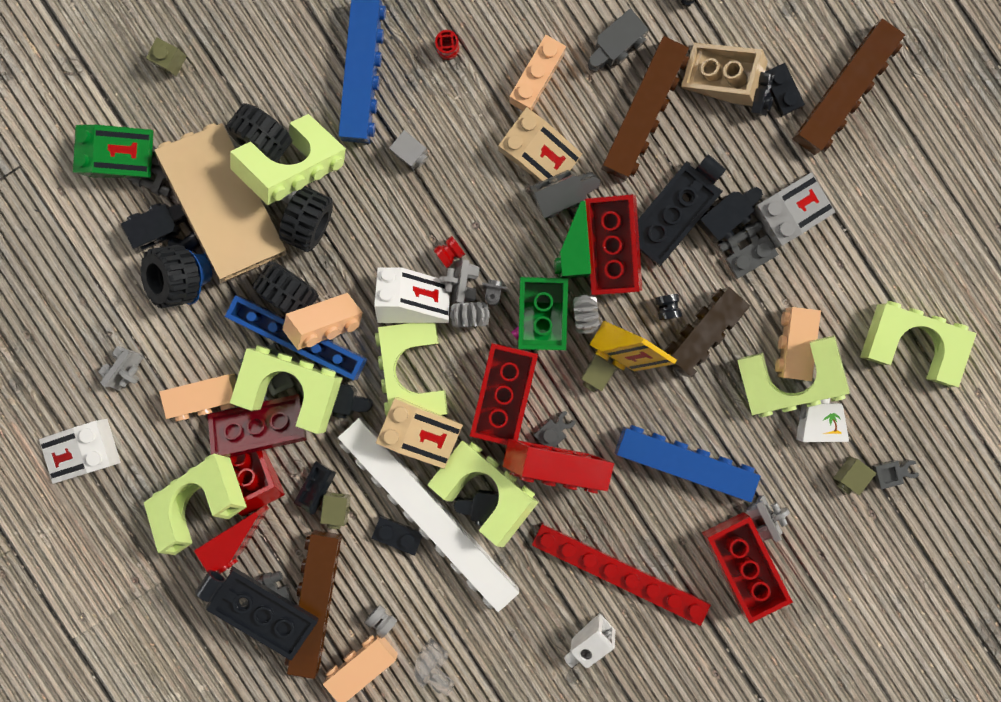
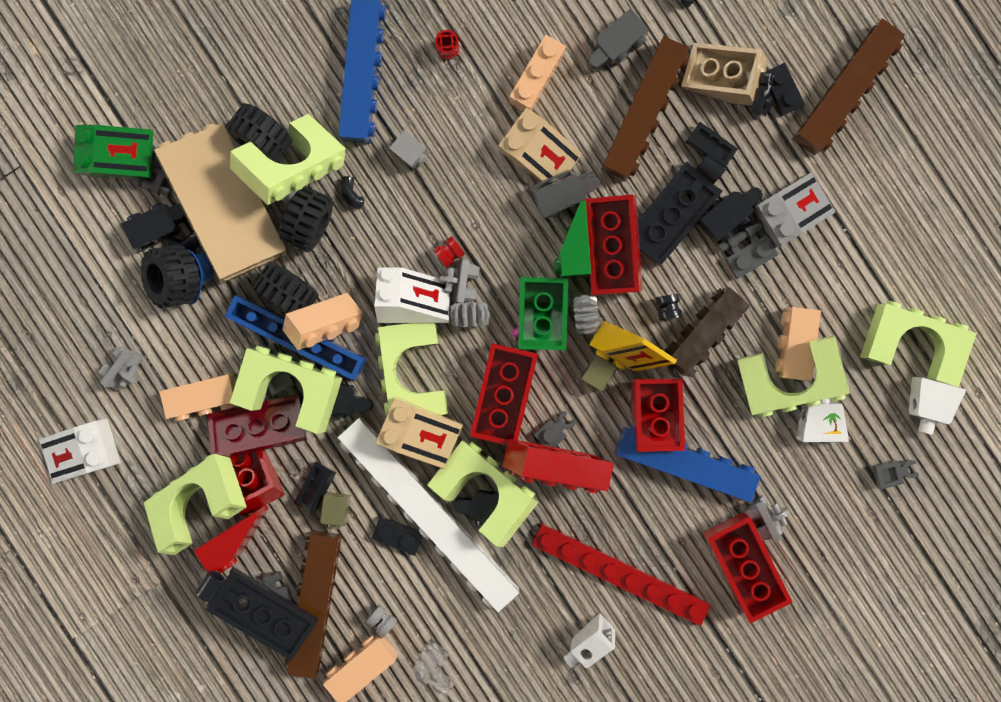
olive brick [146,37,187,77] -> none
flat silver hinge [482,279,506,306] -> none
olive brick [833,456,876,496] -> none
none -> black arm [341,176,364,209]
none -> red slope [630,378,685,452]
none -> black plate [685,122,738,167]
none -> white torso [909,377,966,435]

